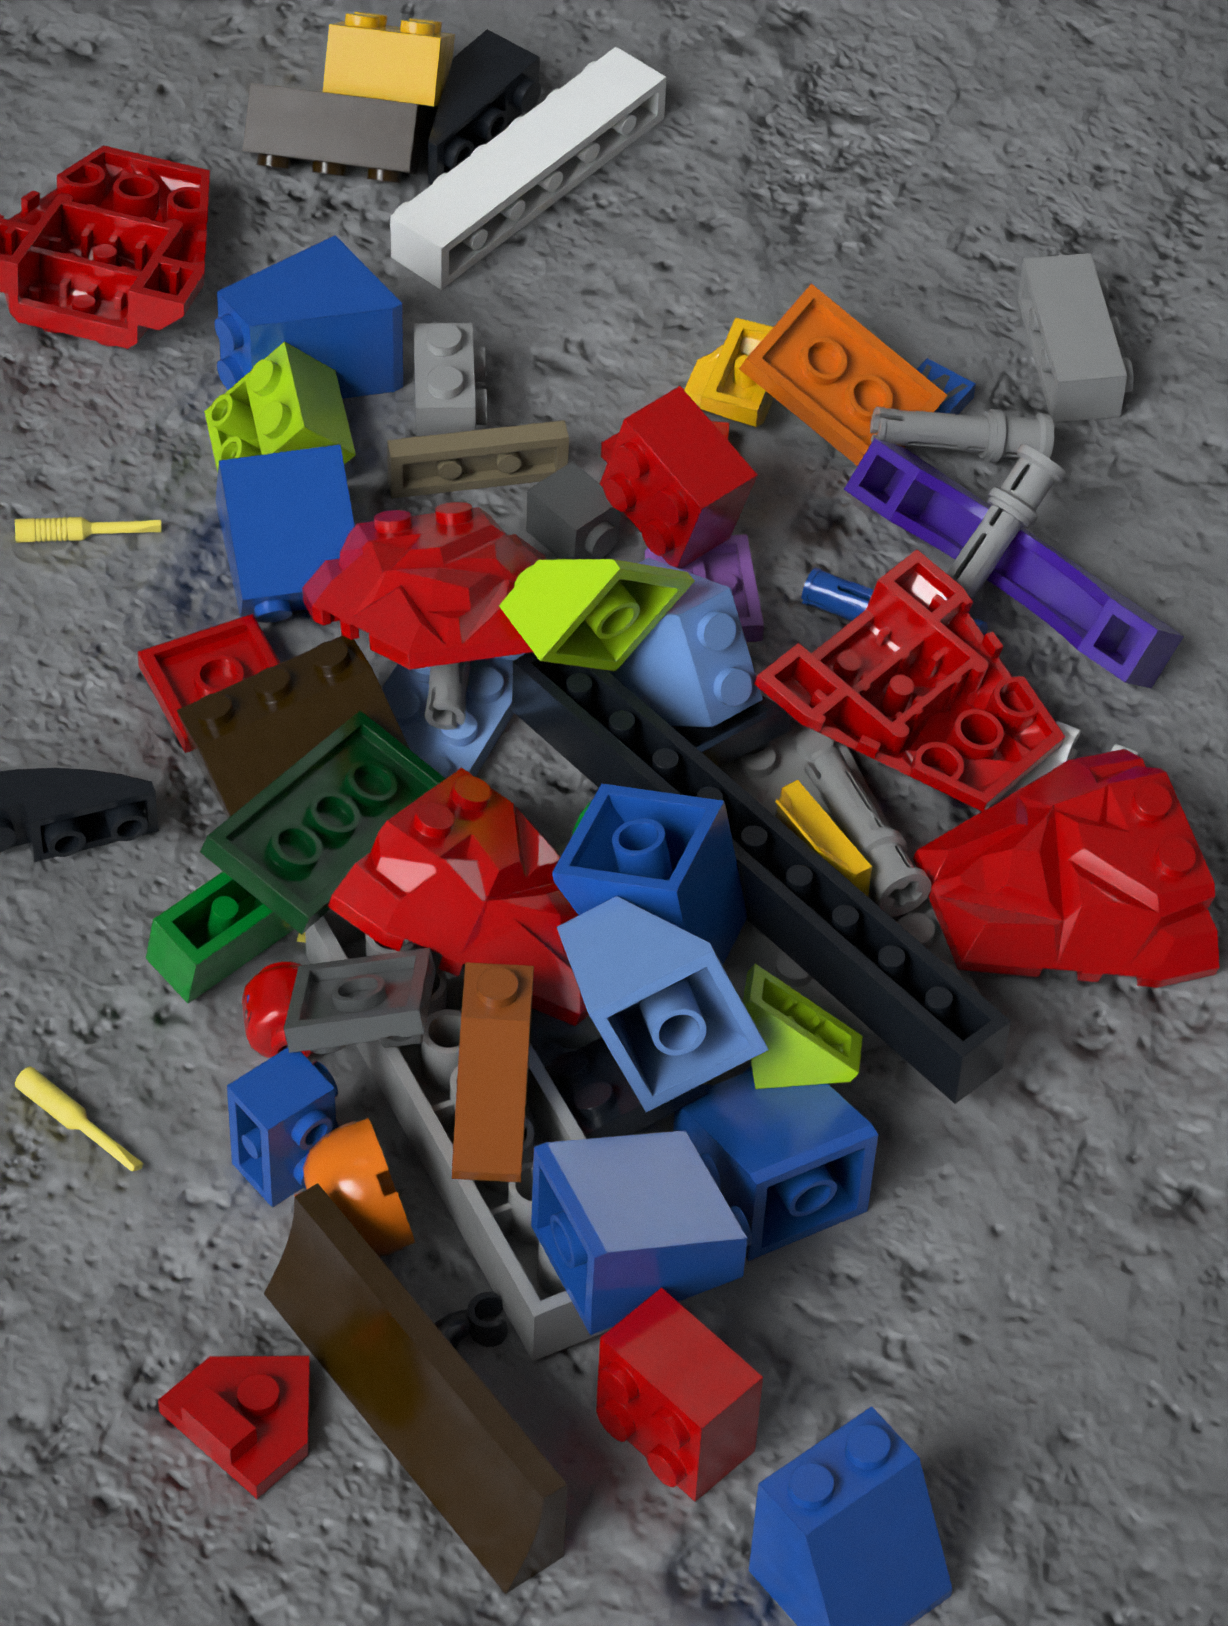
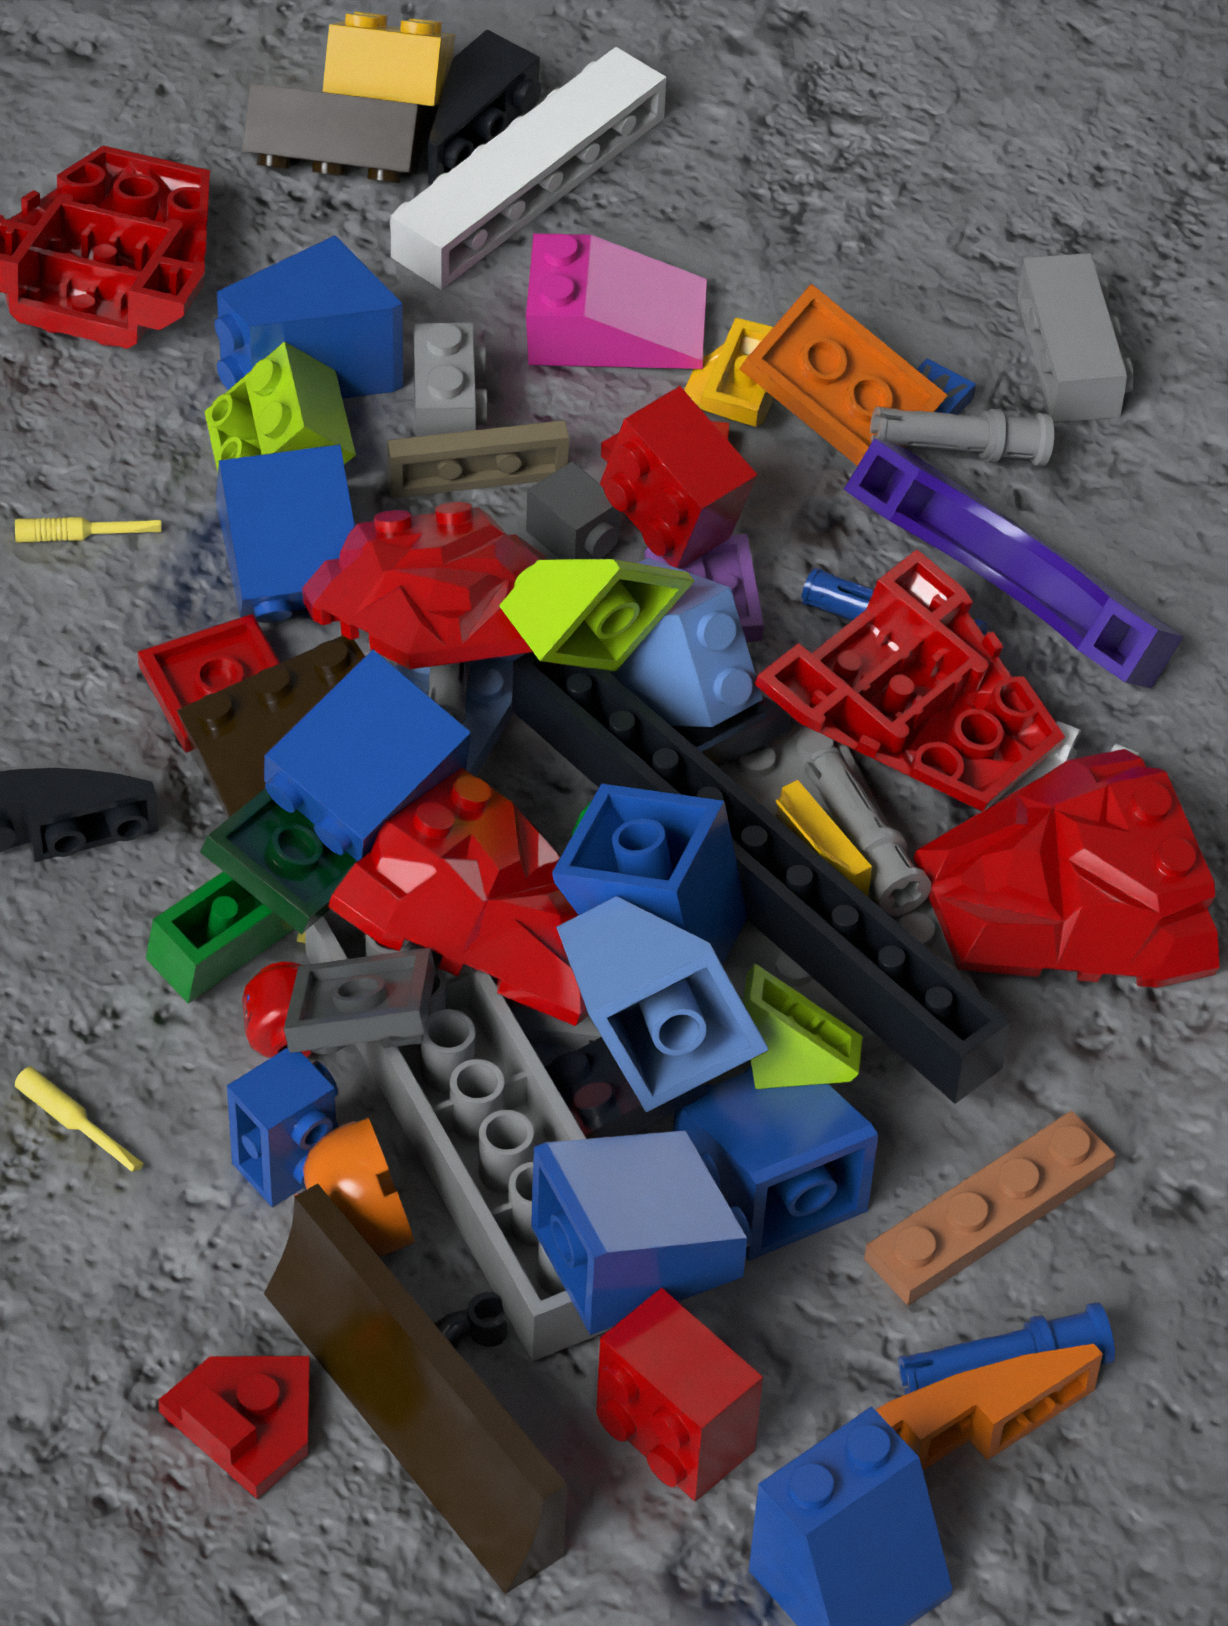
dark orange slope [452,962,534,1183] -> none
light grey pin [947,444,1067,601] -> none
none -> blue slope [264,649,471,861]
none -> dark pink slope [526,233,707,369]
none -> nougat plate [864,1110,1116,1306]
none -> orange slope [875,1344,1103,1470]
none -> blue pin [898,1302,1115,1395]

